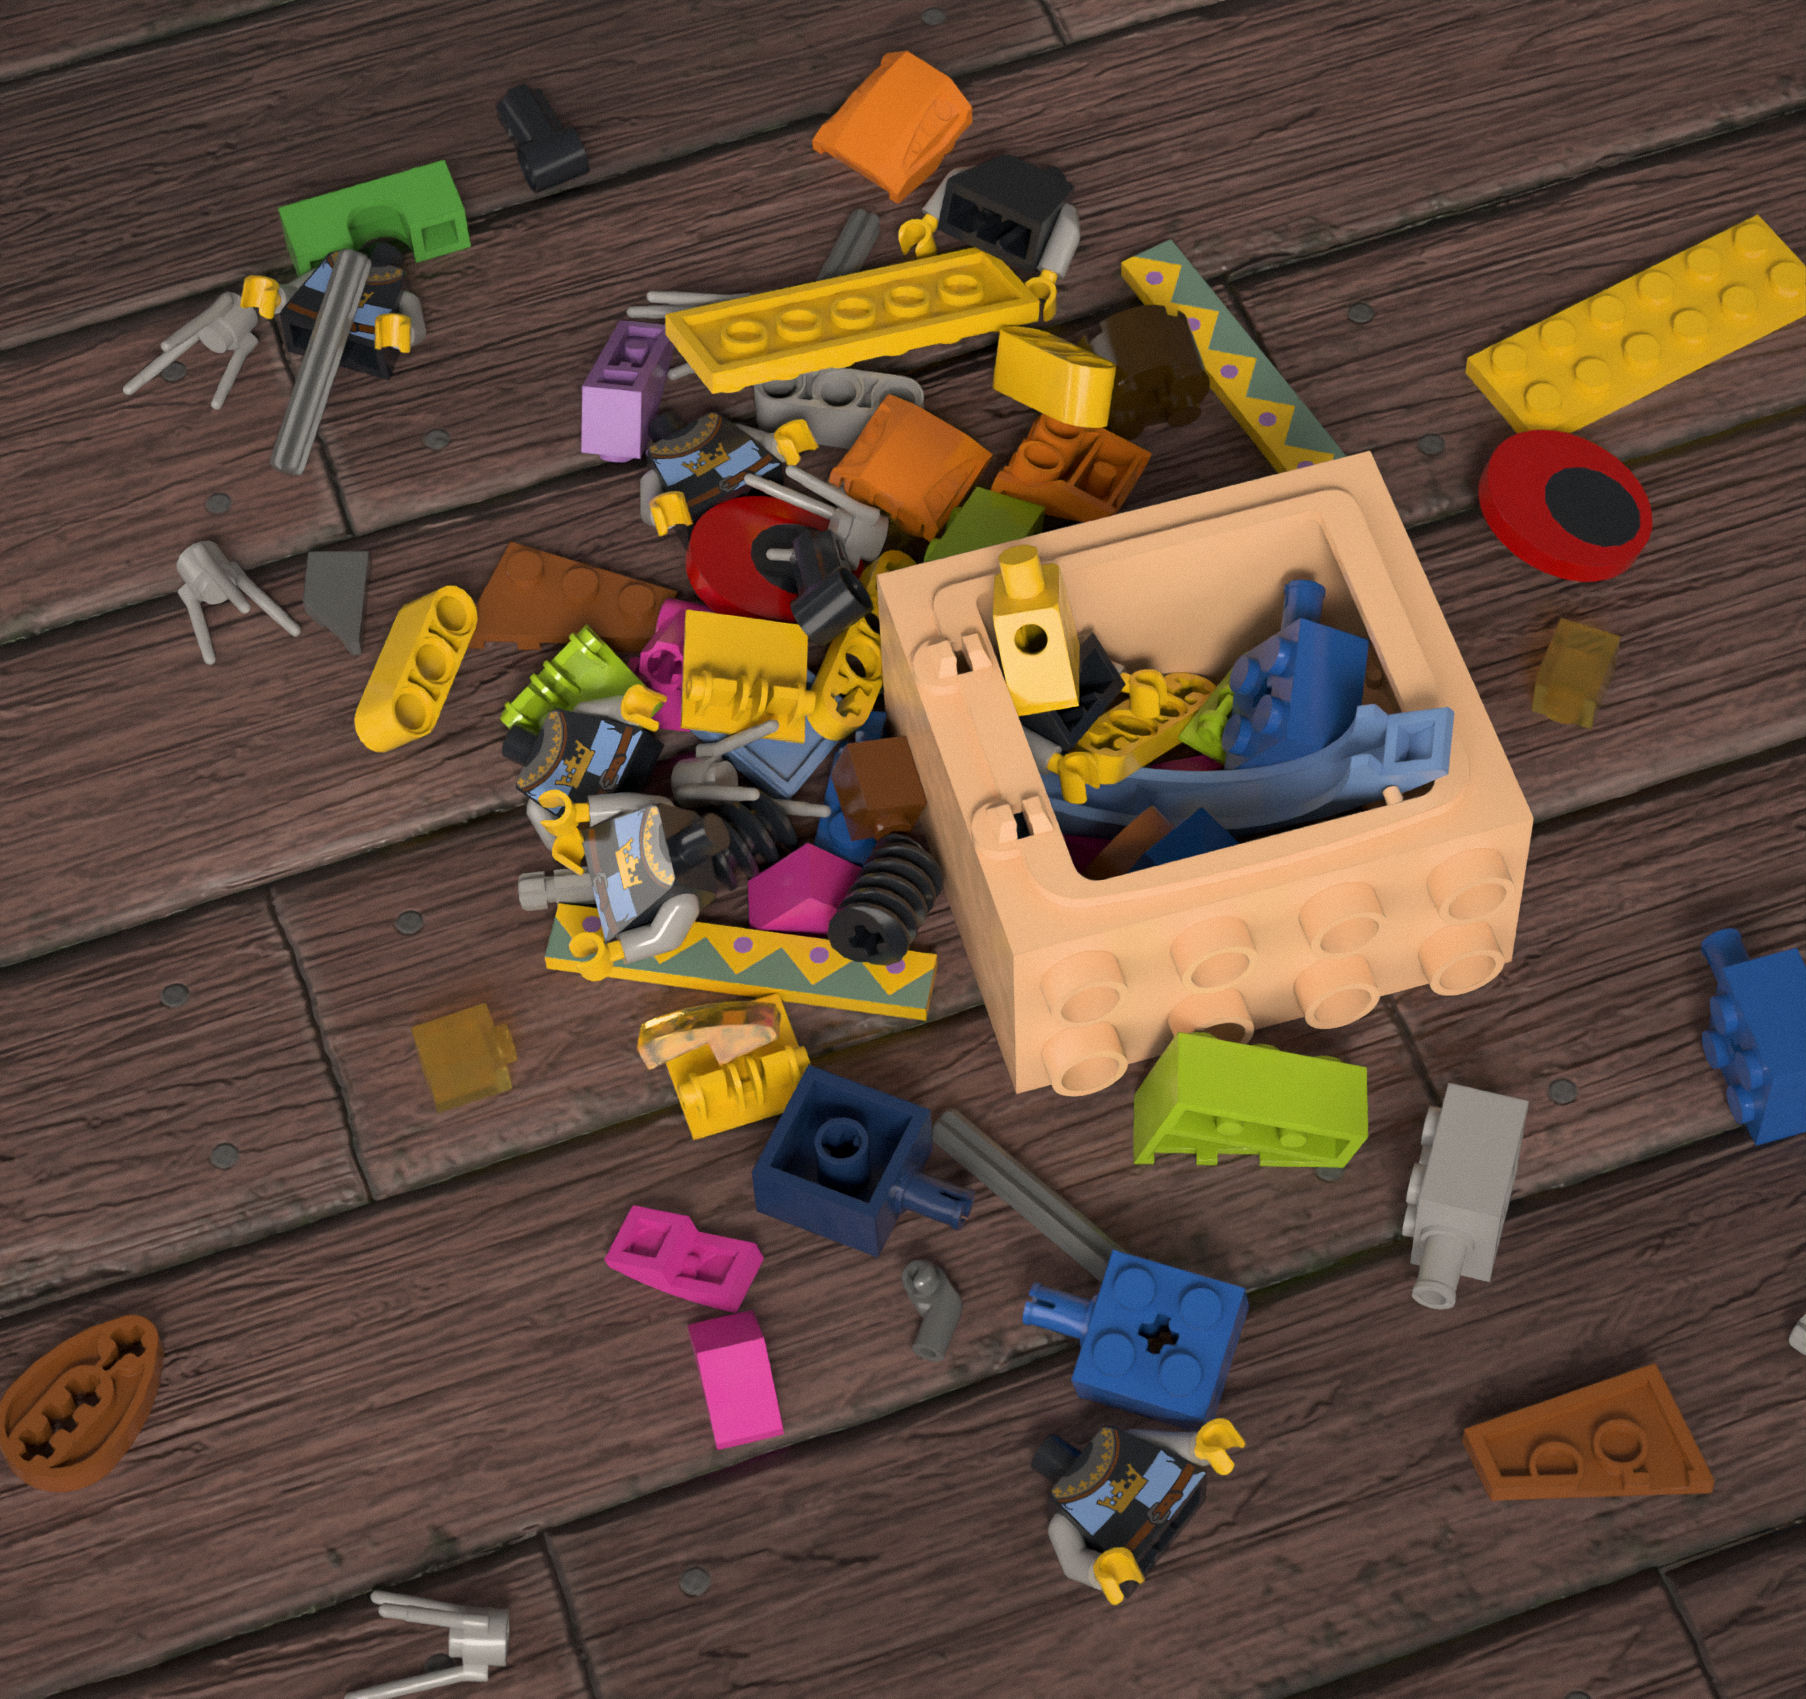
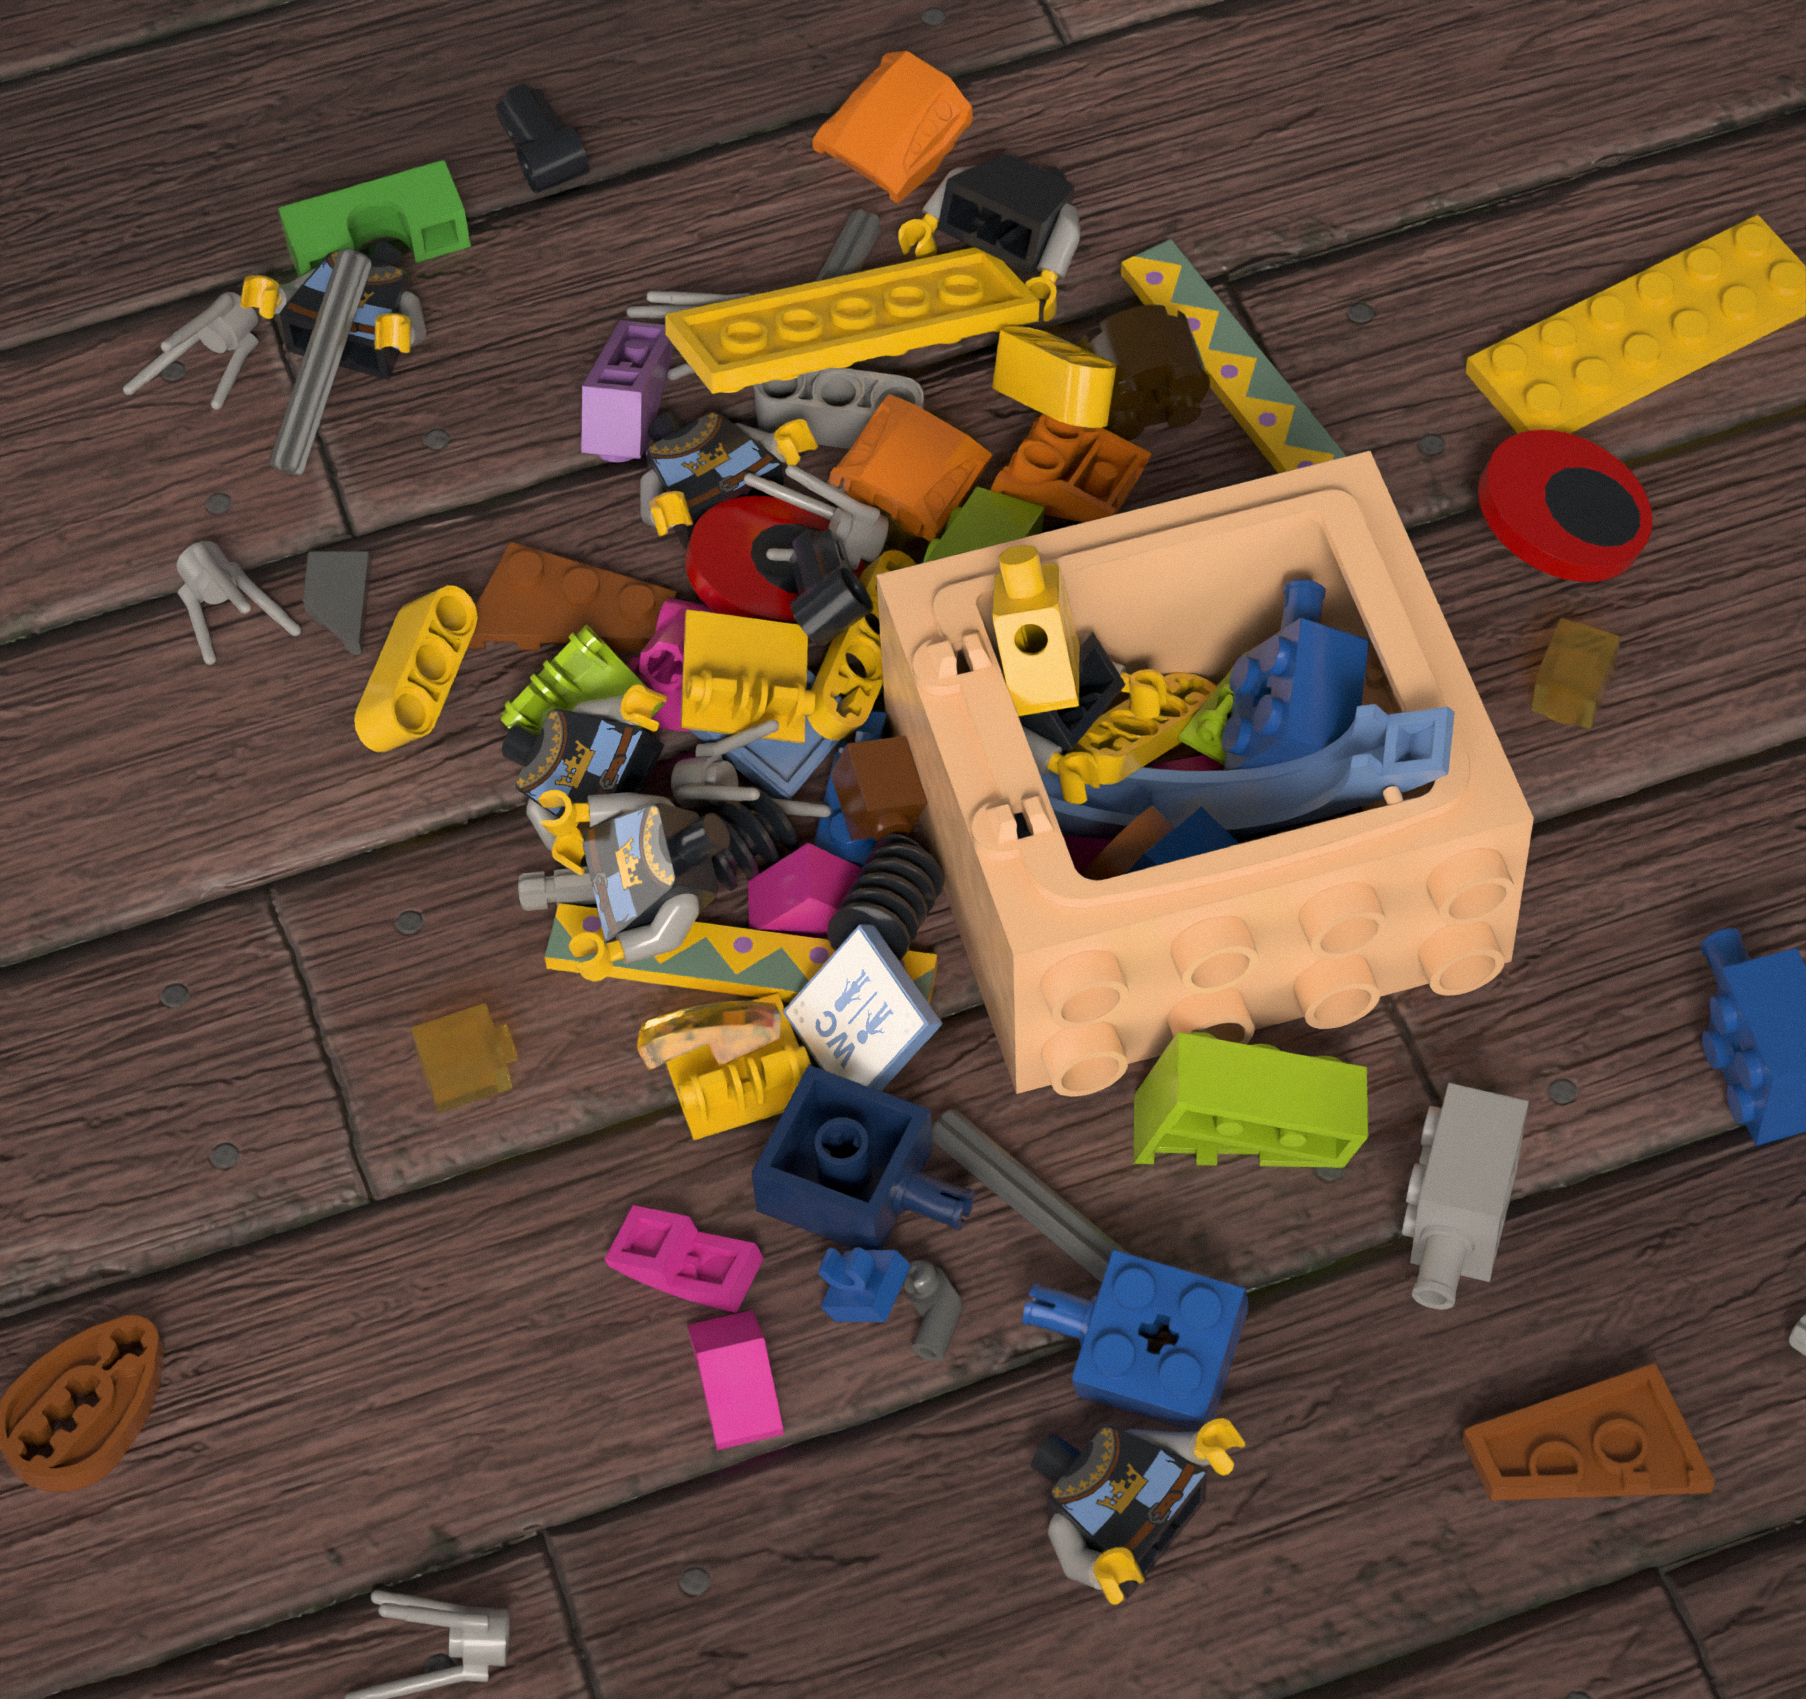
none -> white tile [783,924,942,1091]
none -> blue tile [818,1248,911,1322]

